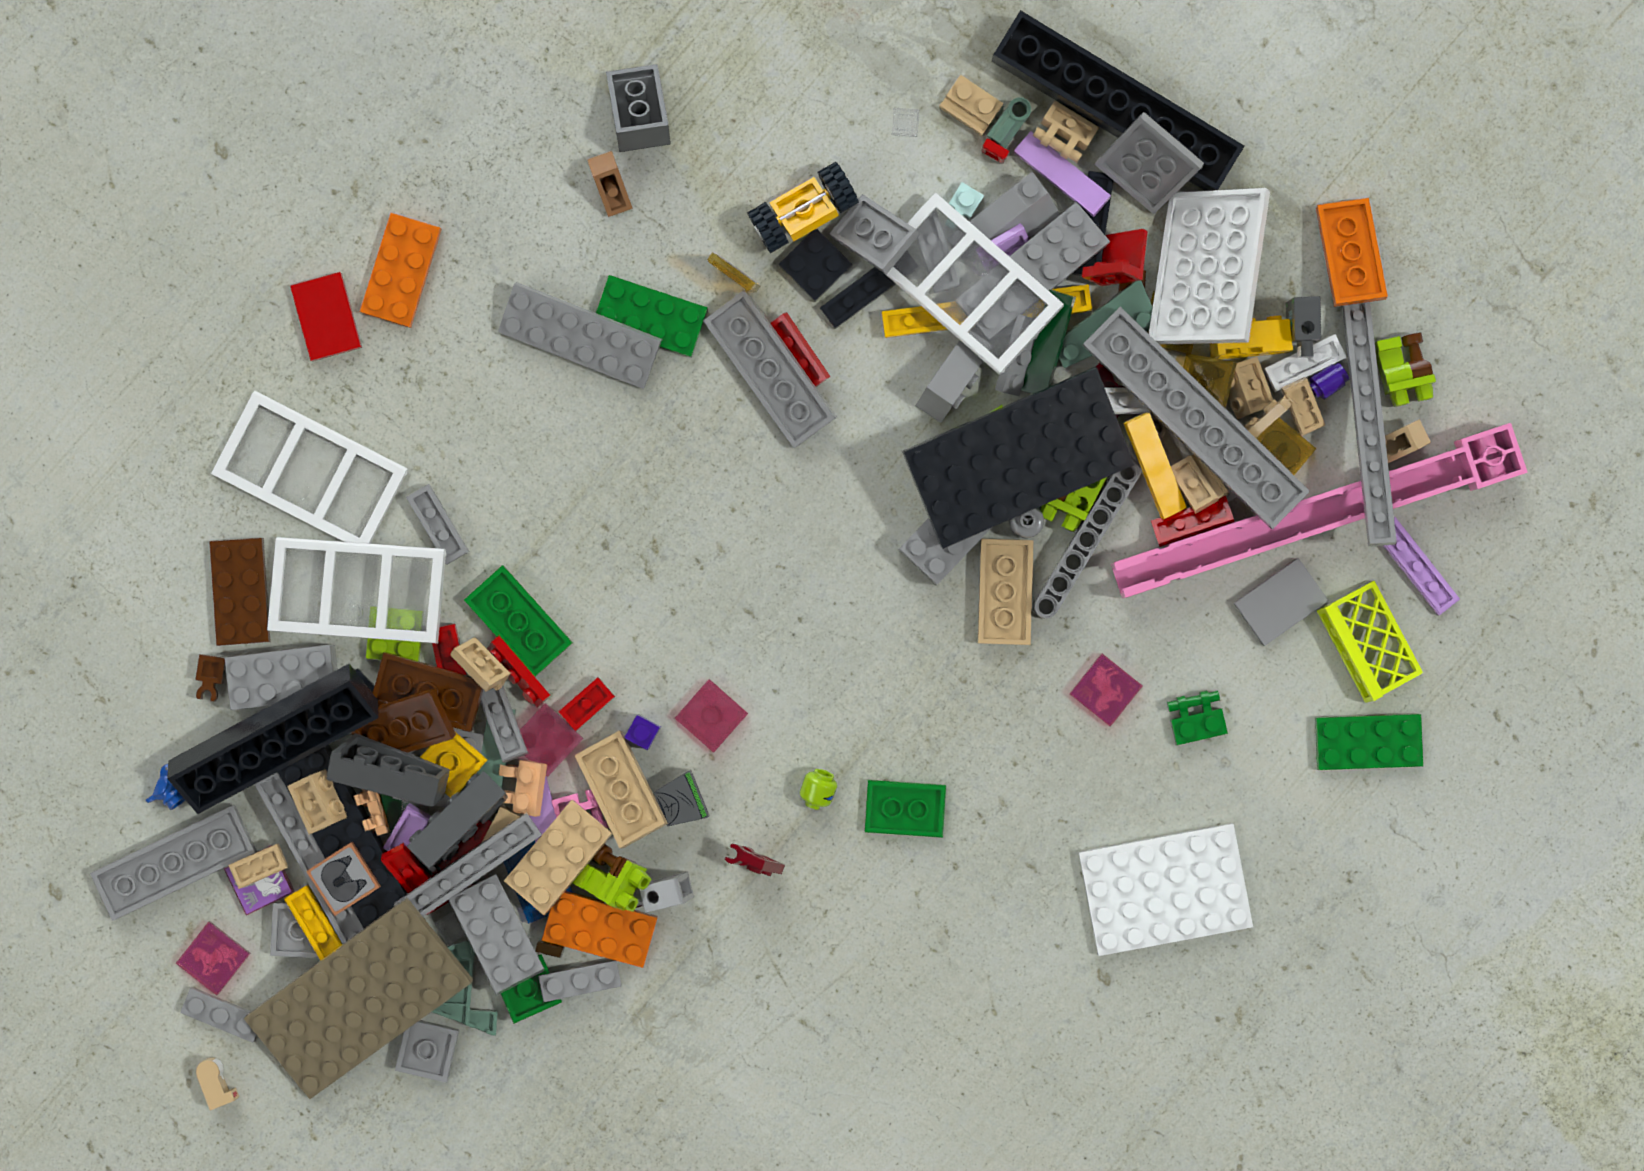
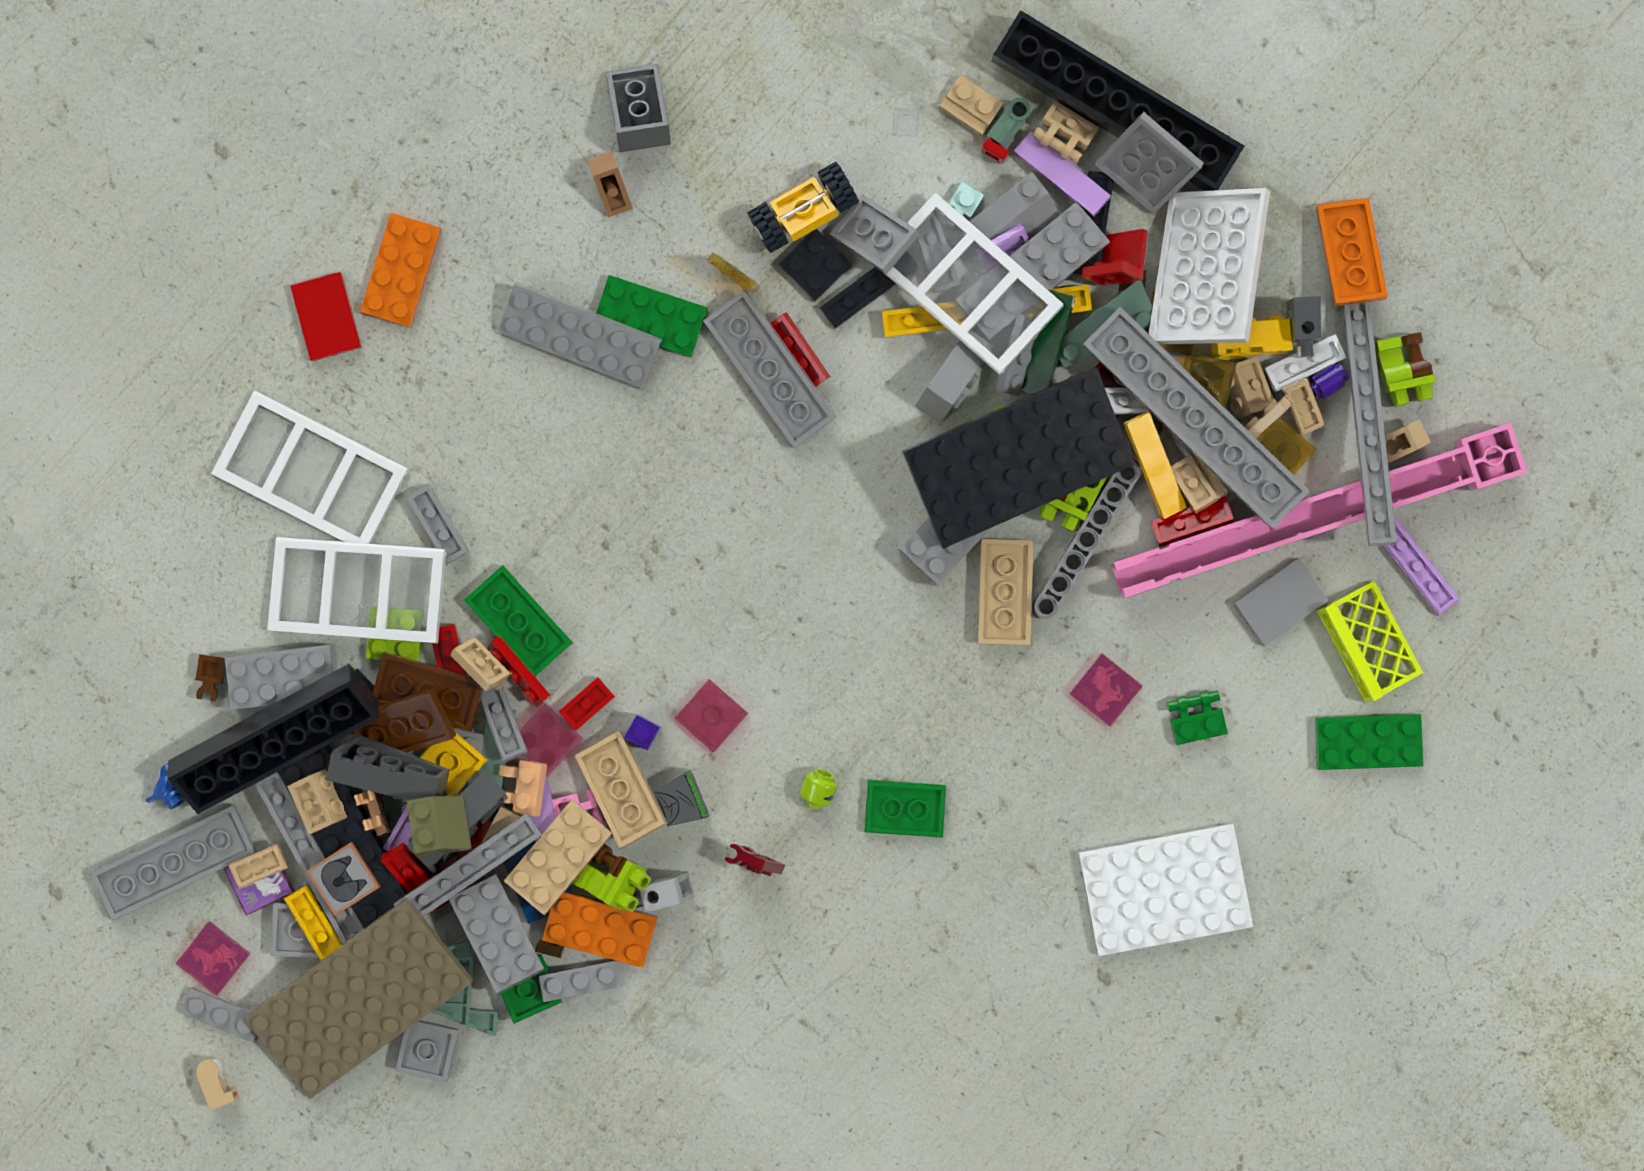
reddish brown plate [209,538,271,646] -> none
light grey head [1009,508,1044,539] -> none
none -> olive slope [407,796,472,858]

